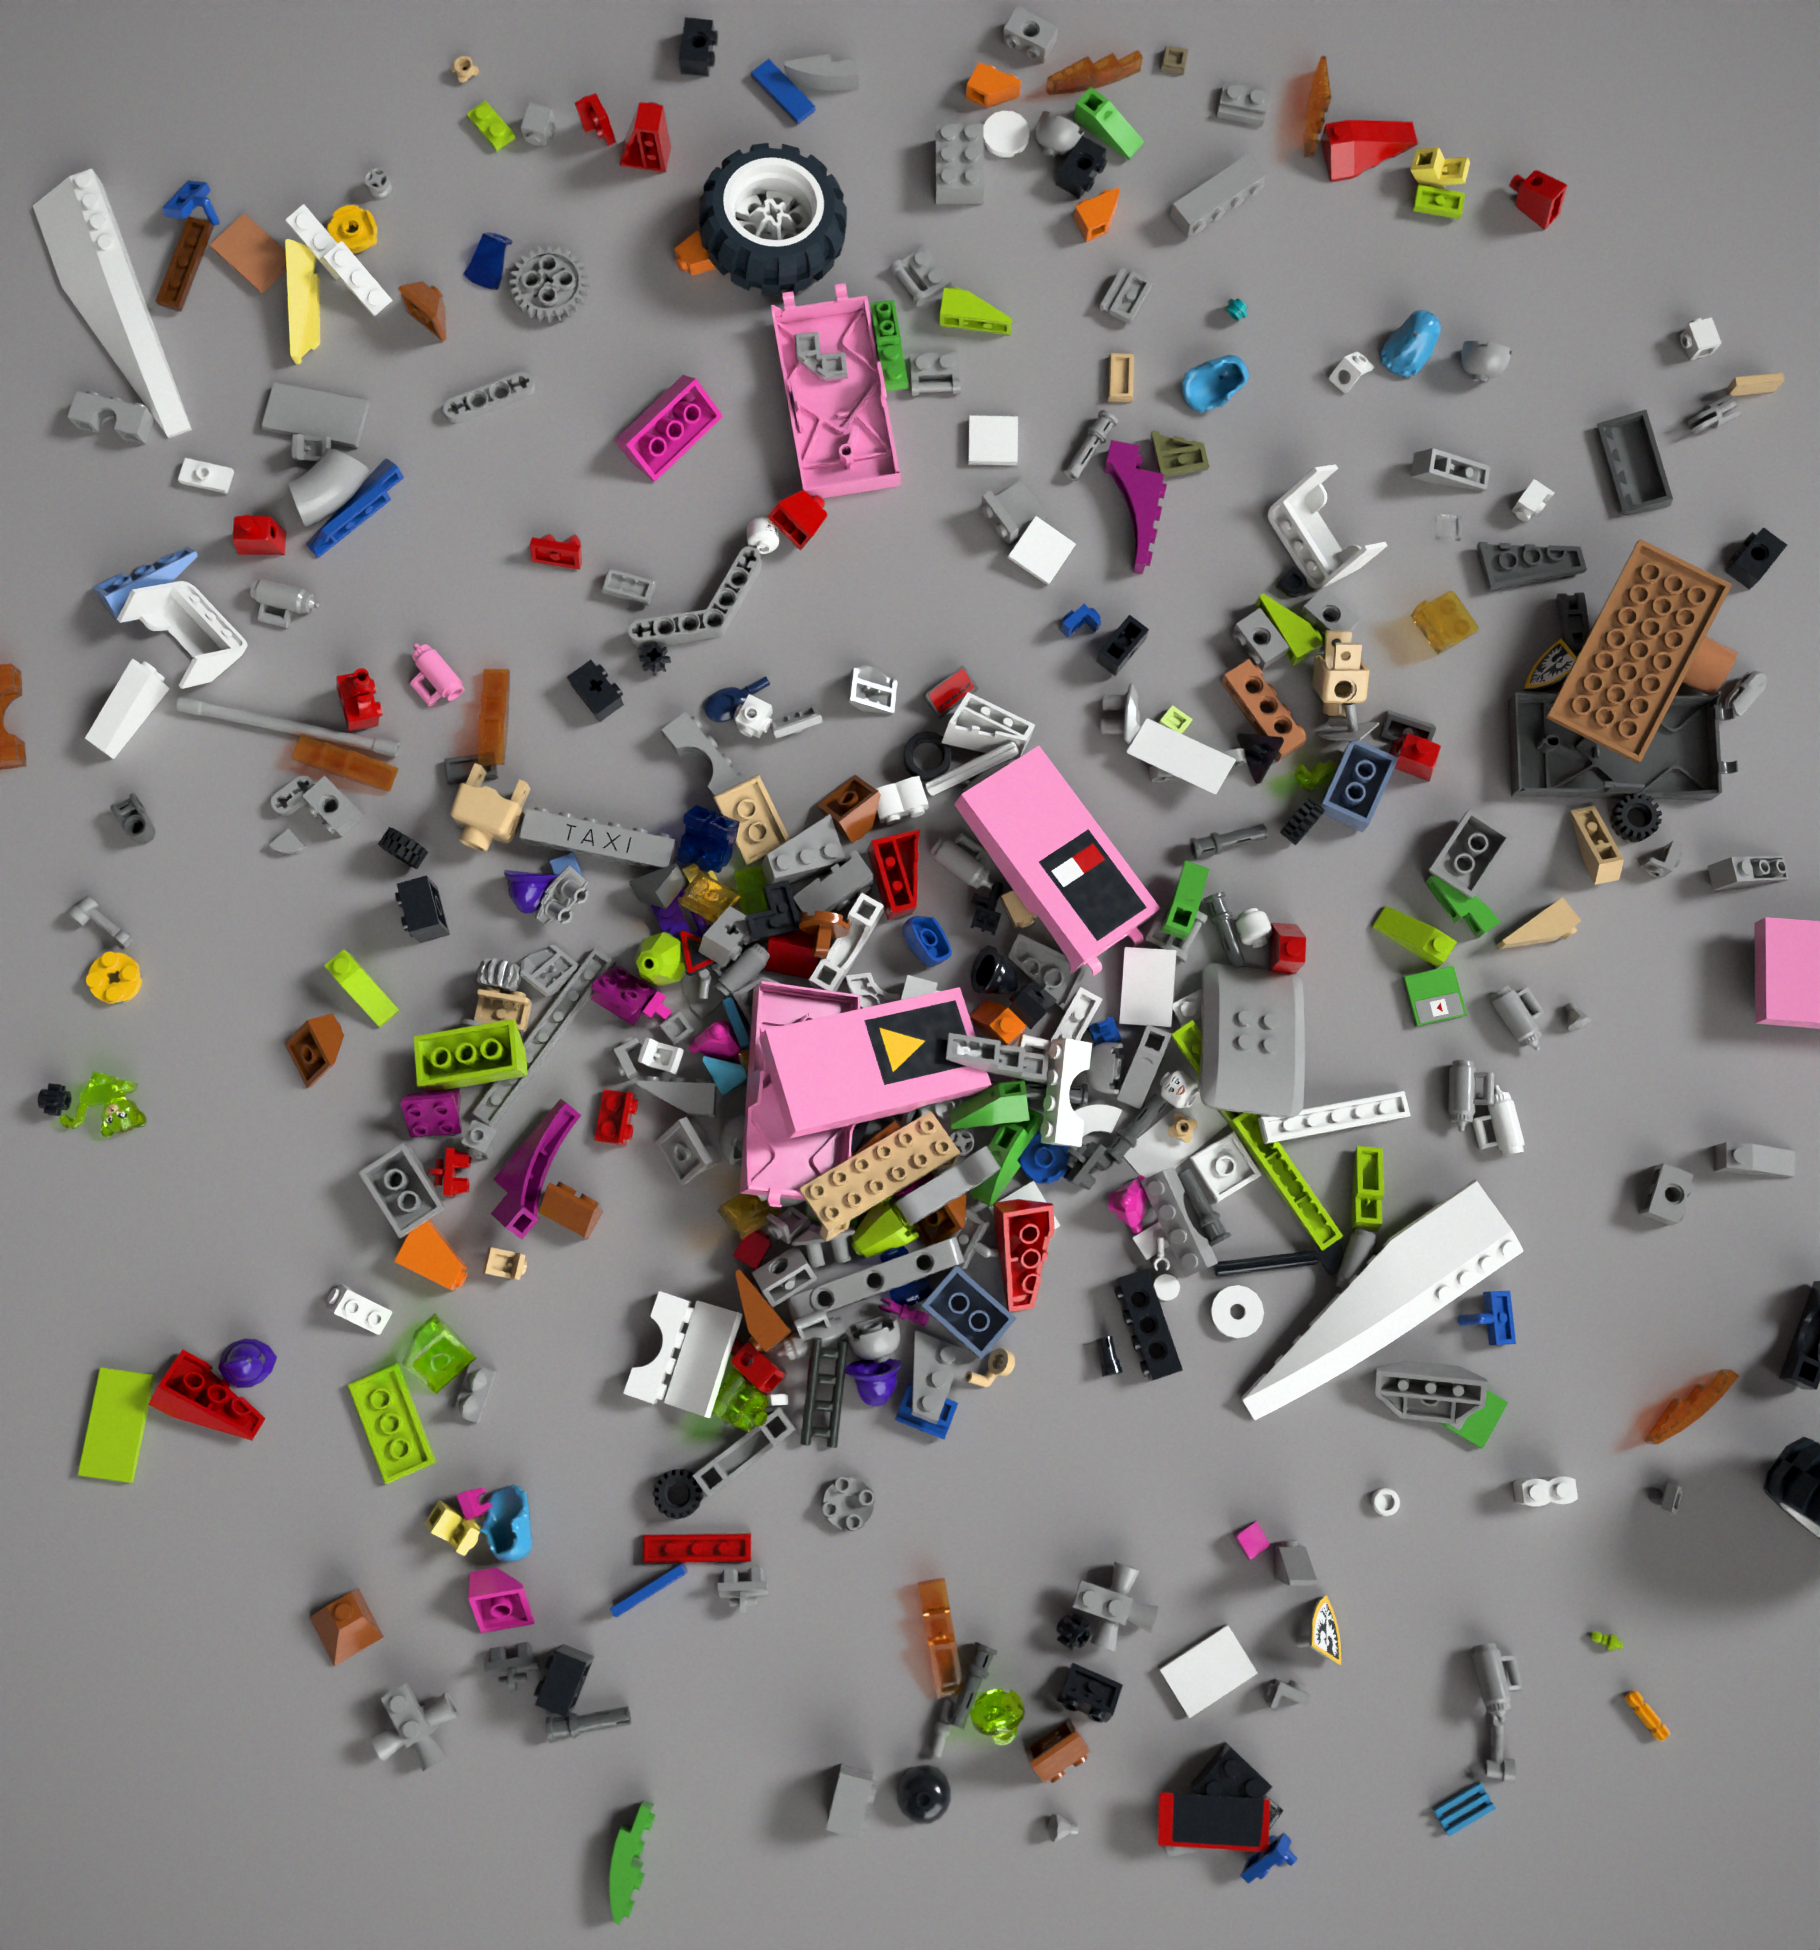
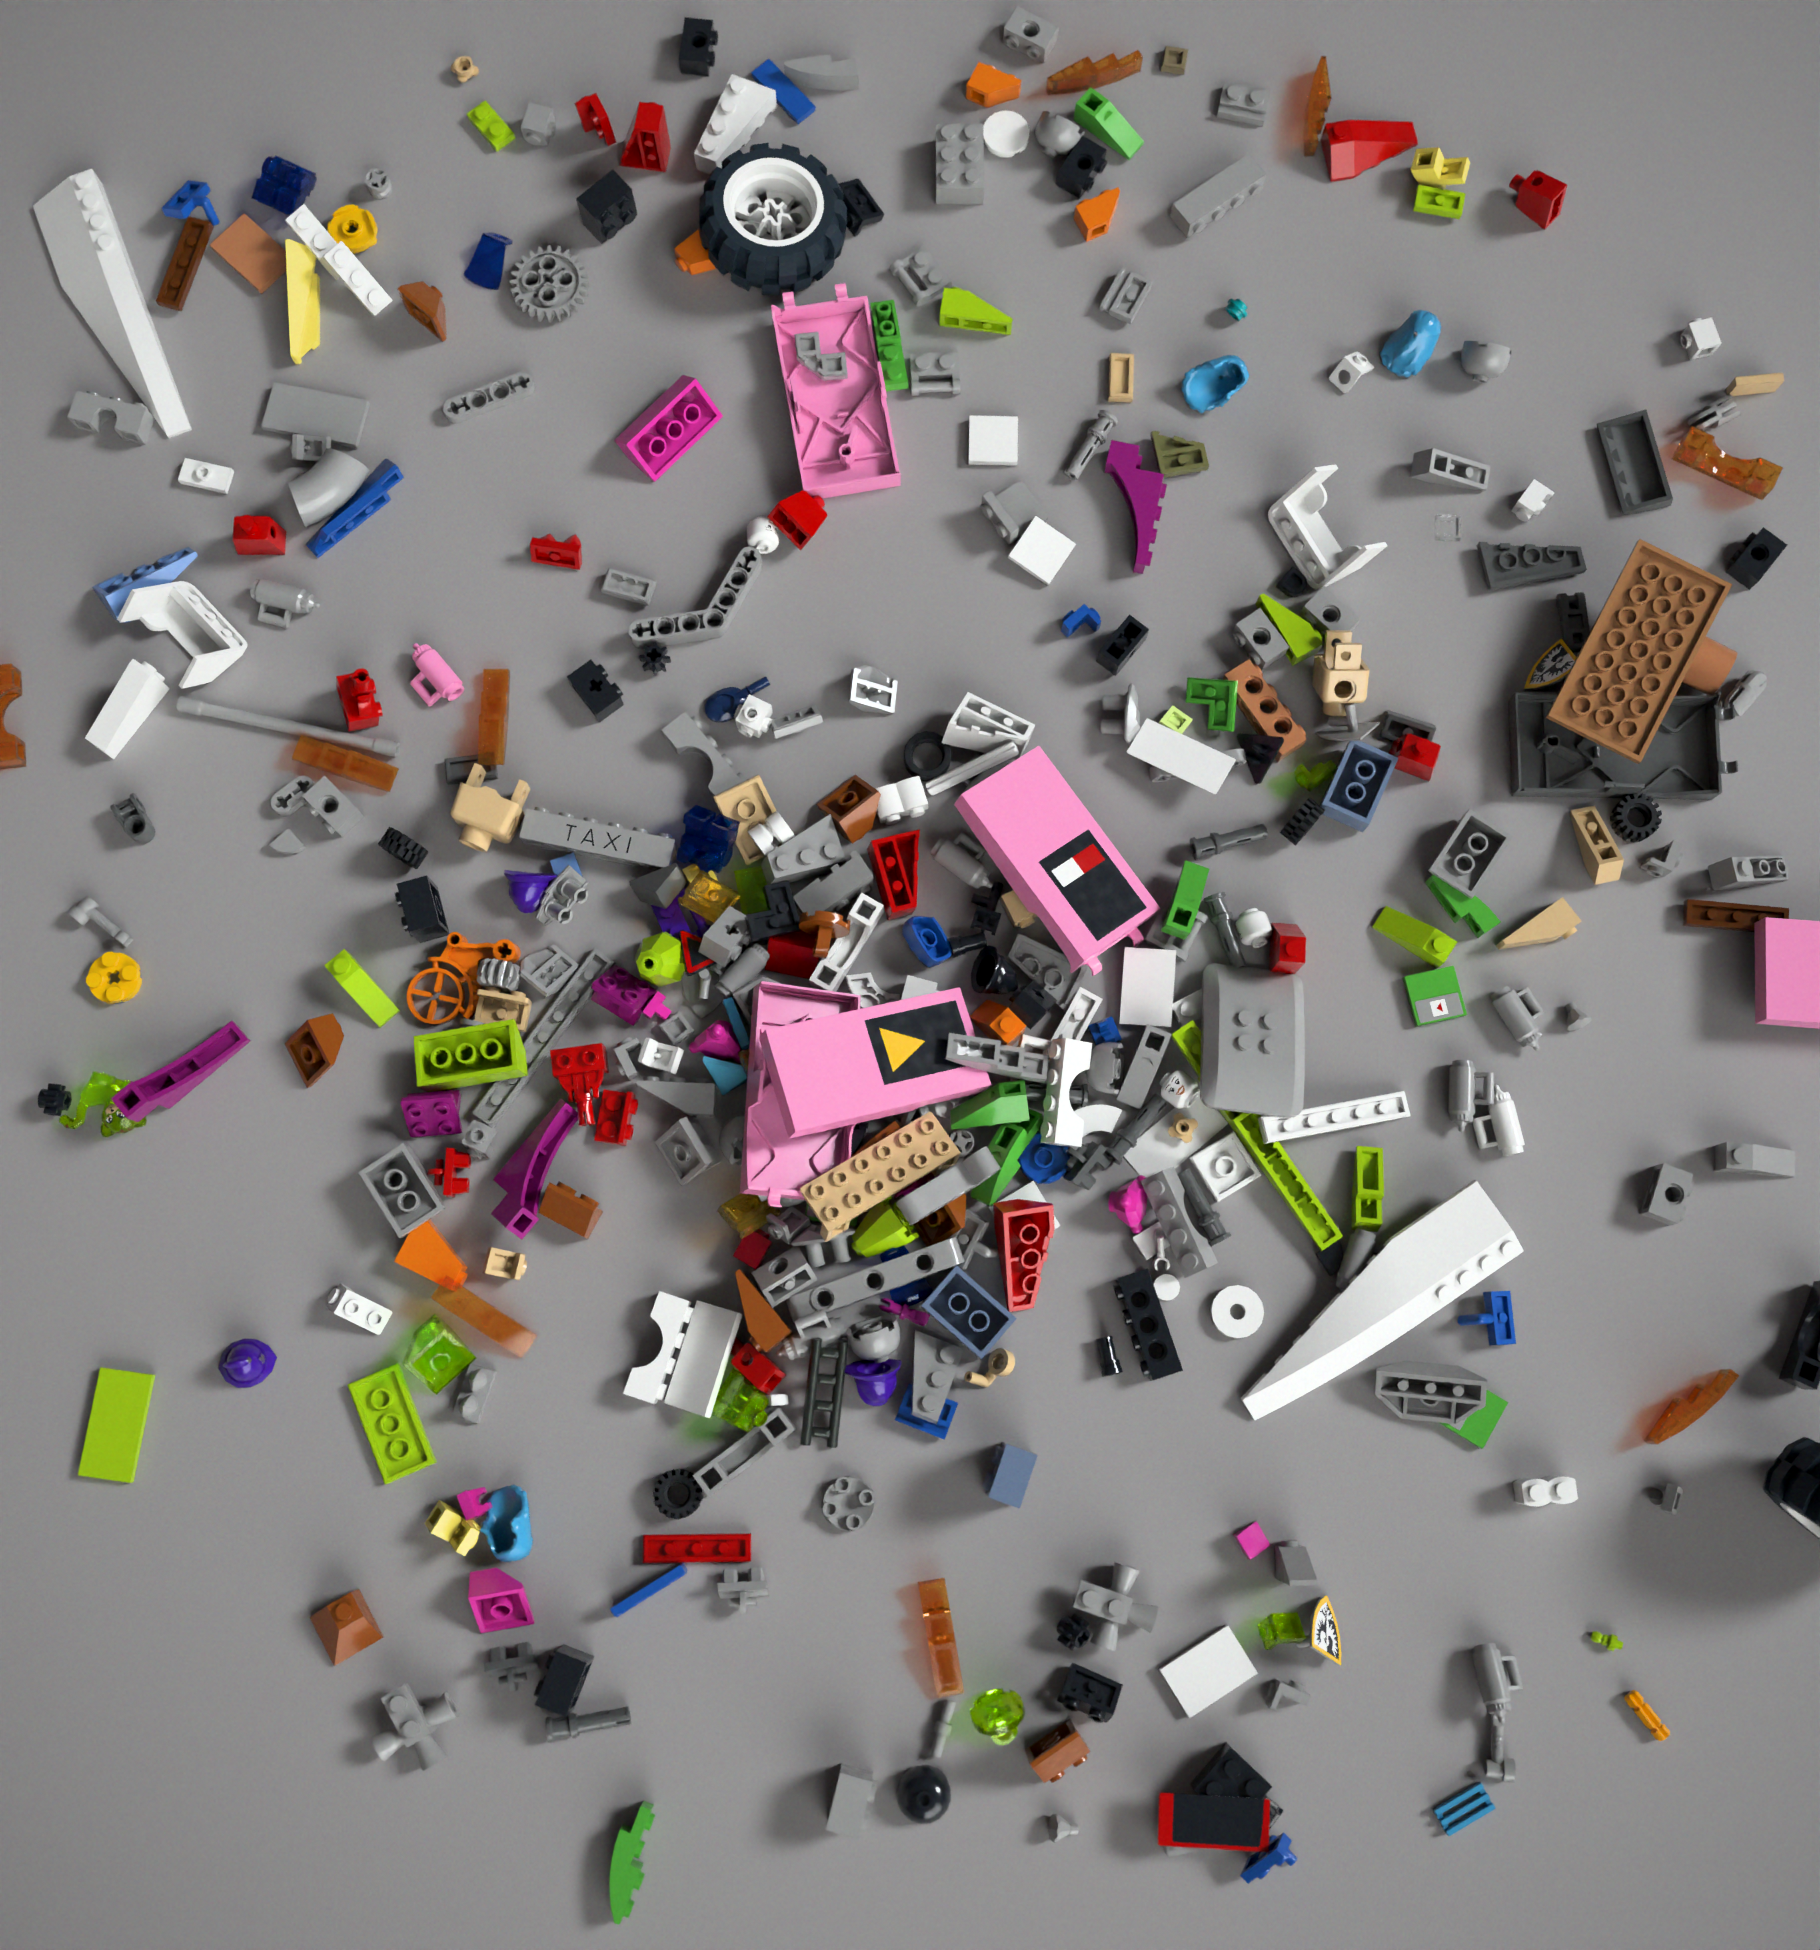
red wedge [148,1349,265,1441] -> none
red slope [924,666,979,719] -> none
dark grey pin [948,1641,998,1729] -> none
black axle [1214,1250,1318,1276] -> none
white tile [1371,1488,1400,1516] -> none
clear yellow bracket [1411,591,1479,655] -> none
none -> magenta arch [111,1021,251,1122]
none -> clear blue hips [252,155,317,216]
none -> orange piece [407,932,521,1025]
none -> clear orange slope [431,1276,537,1358]
none -> red brick [550,1043,609,1127]
none -> black brick [576,169,638,244]
none -> white wedge [694,74,777,174]
none -> white wheel [747,811,795,857]
none -> black bracket [838,178,885,236]
none -> black pin [948,932,987,958]
none -> sand blue brick [982,1442,1038,1509]
none -> bright green tile [1186,677,1238,732]
none -> clear neon green bracket [1258,1612,1306,1650]
none -> clear orange arch [1672,426,1783,500]
none -> reddish brown plate [1683,899,1789,932]

